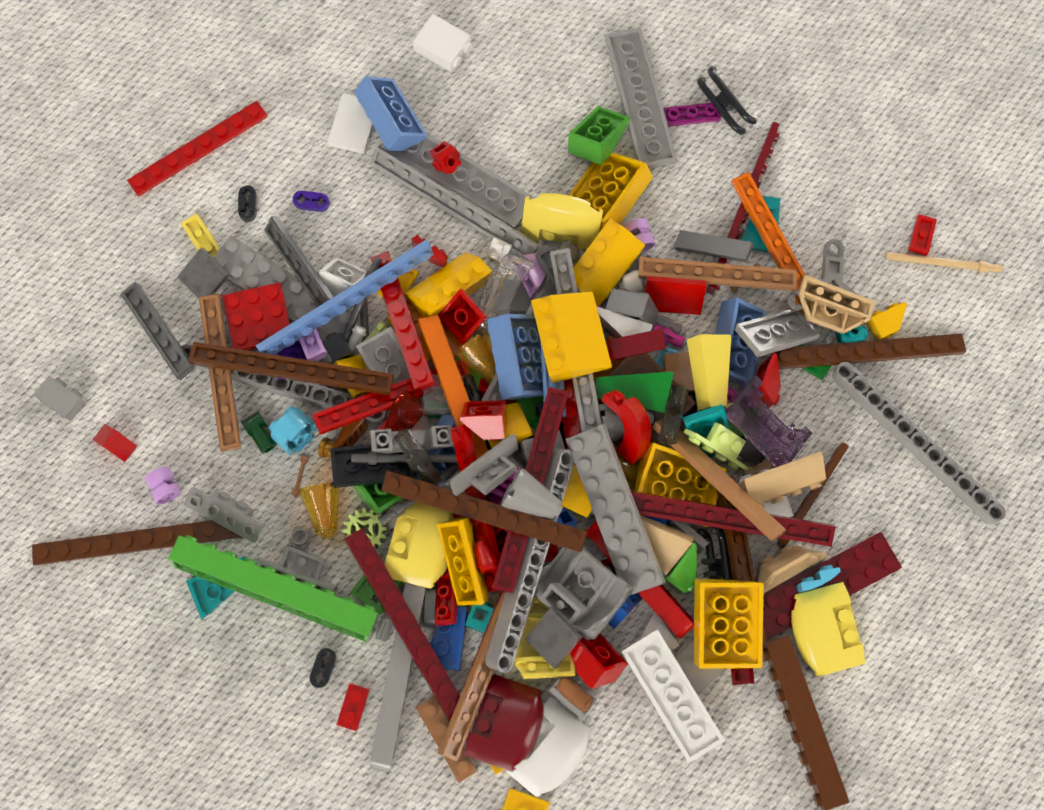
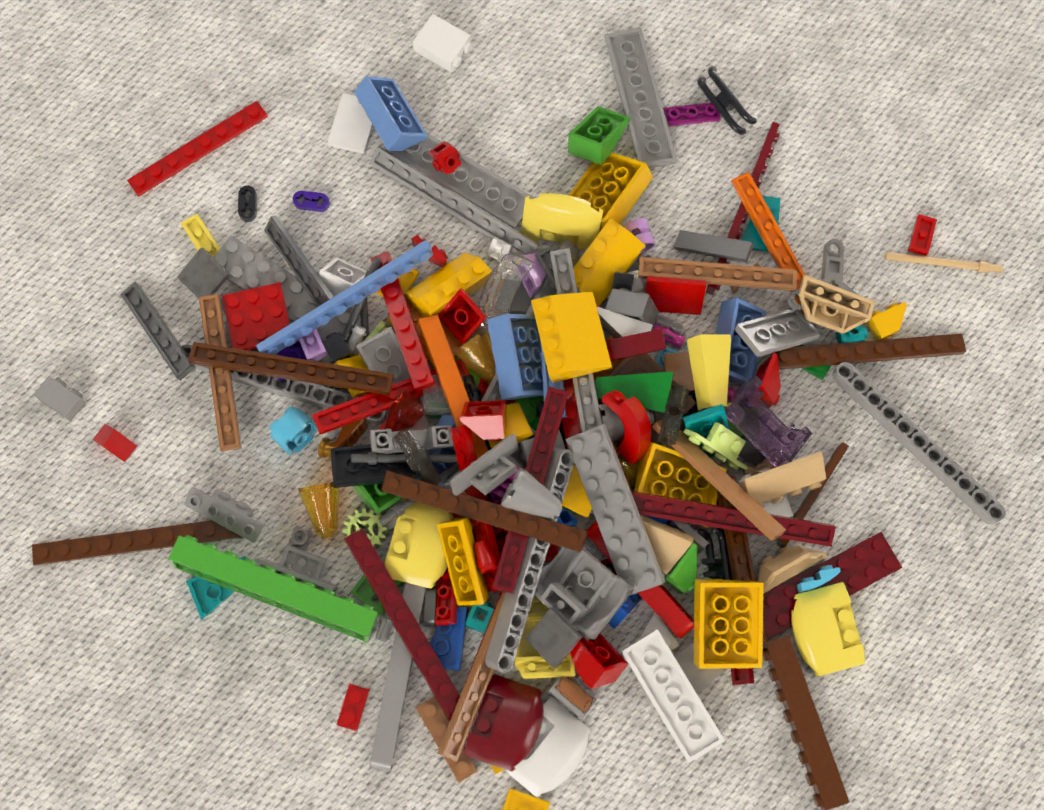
lavender wheel [144,467,181,505] -> none
dark green piece [241,412,277,454] -> none
medium nougat hinge [291,455,308,496] -> none
black beam [309,648,337,688] -> none
none -> black tile [612,271,634,292]

